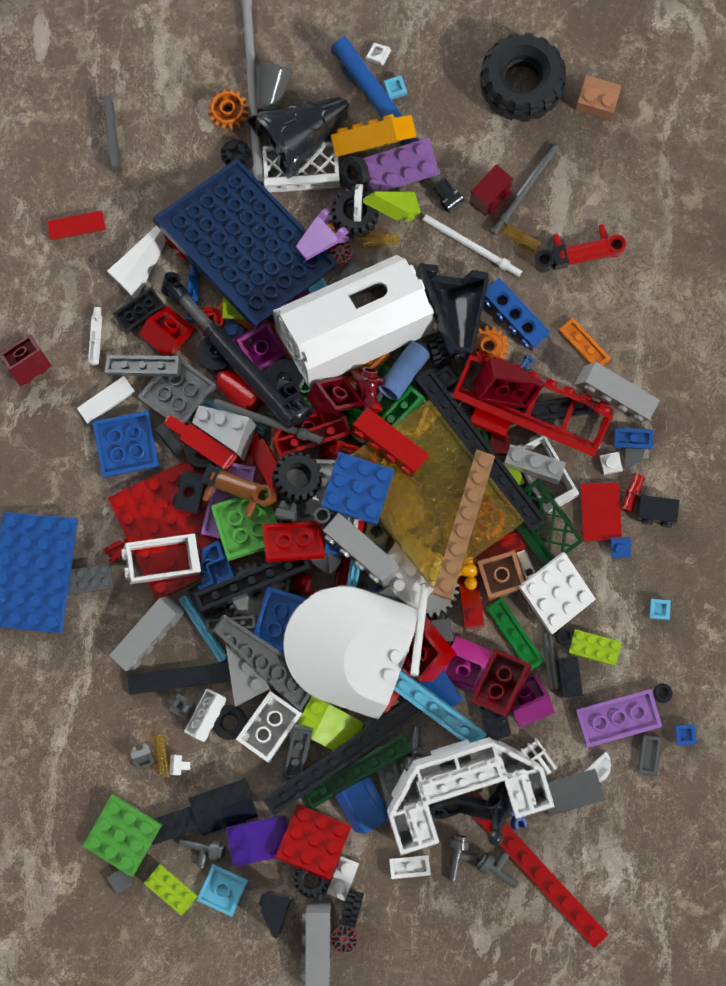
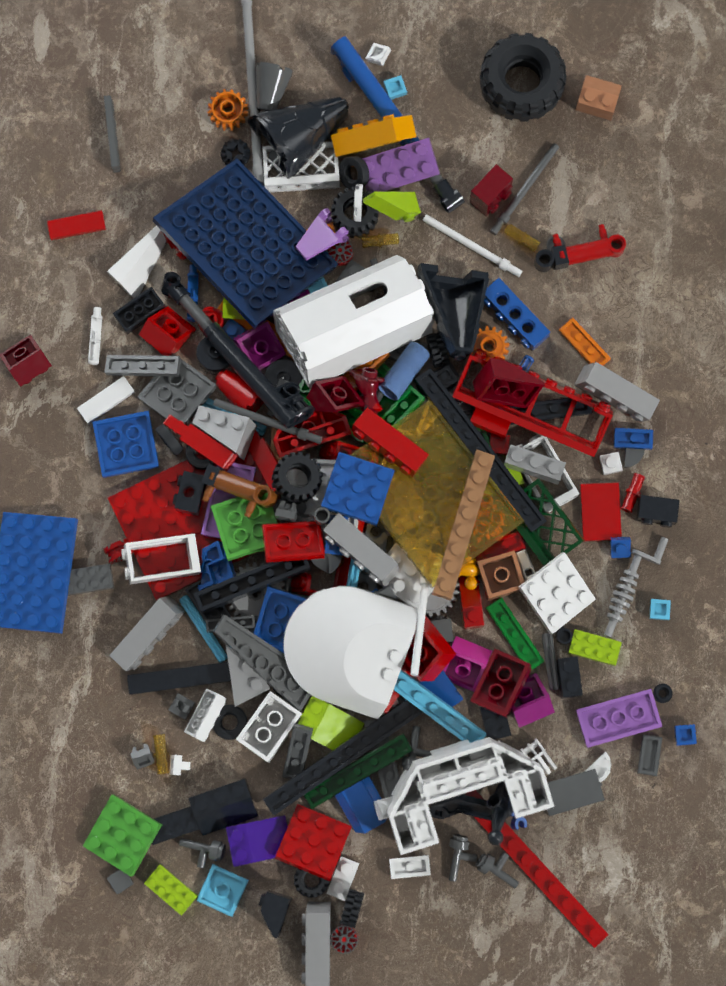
none -> white tile [373,796,393,821]
none -> light grey piece [604,537,669,638]

